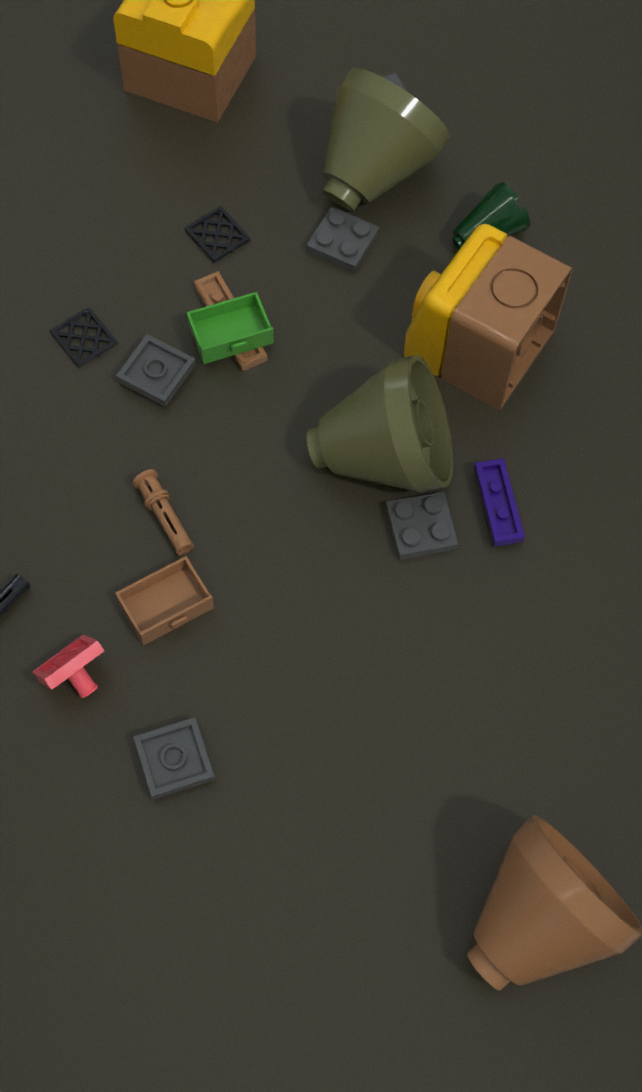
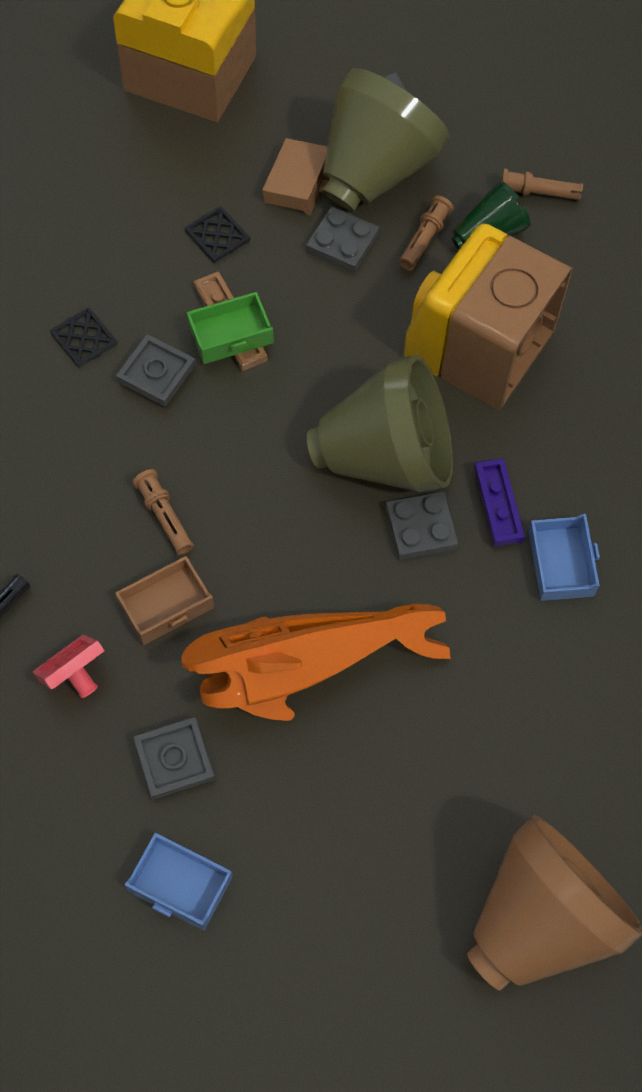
none -> medium blue container [125,833,233,931]
none -> orange animal [181,604,451,721]
none -> medium nougat container [262,138,328,216]
none -> medium nougat pin [398,196,454,271]
none -> medium nougat pin [501,168,583,201]
none -> medium blue container [528,514,600,601]

